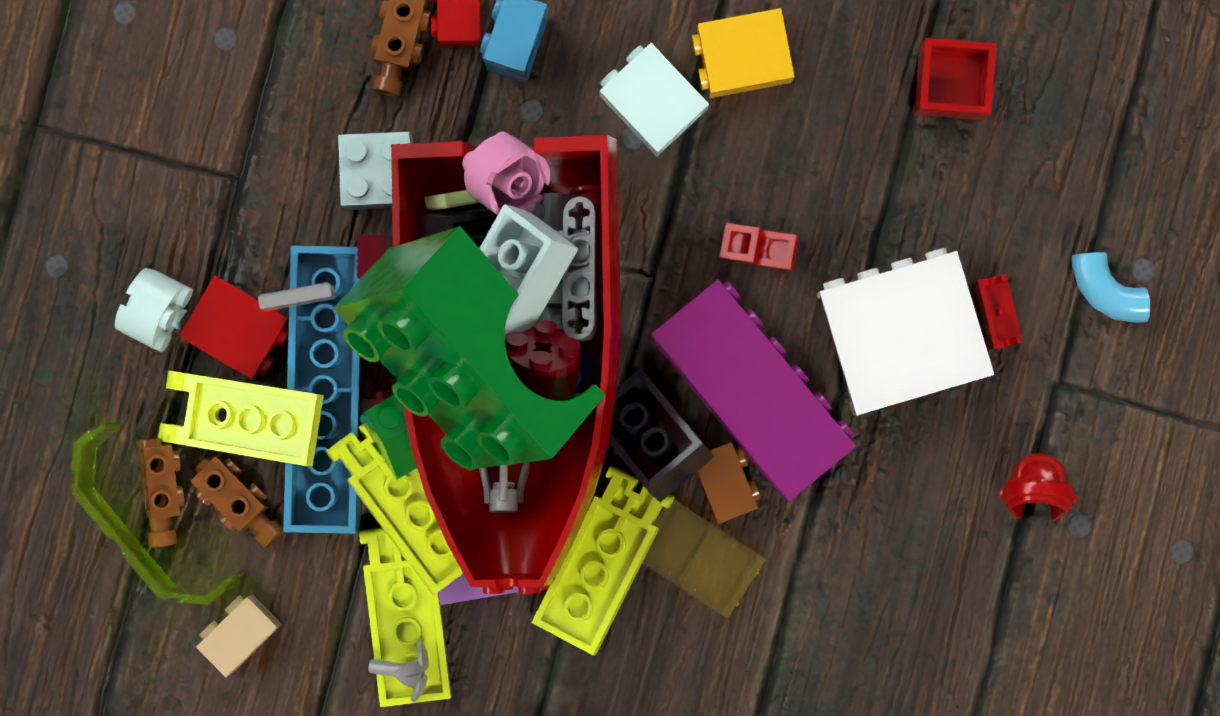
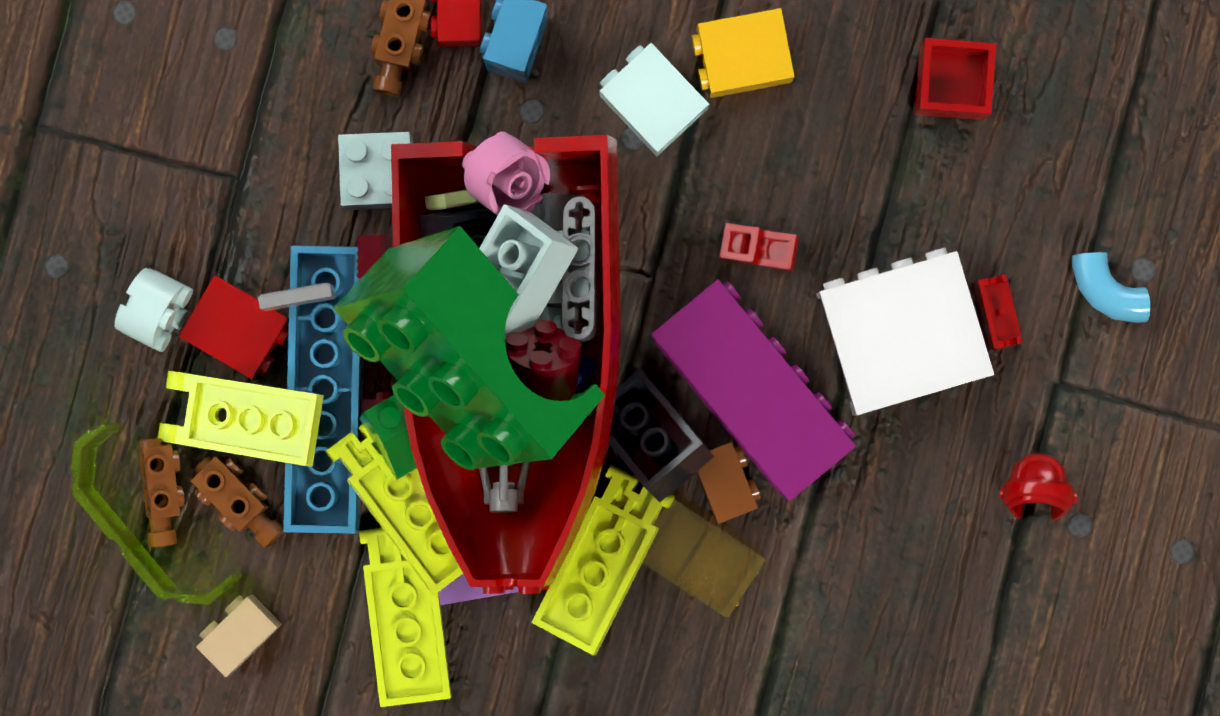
light grey plant [368,639,429,702] -> none

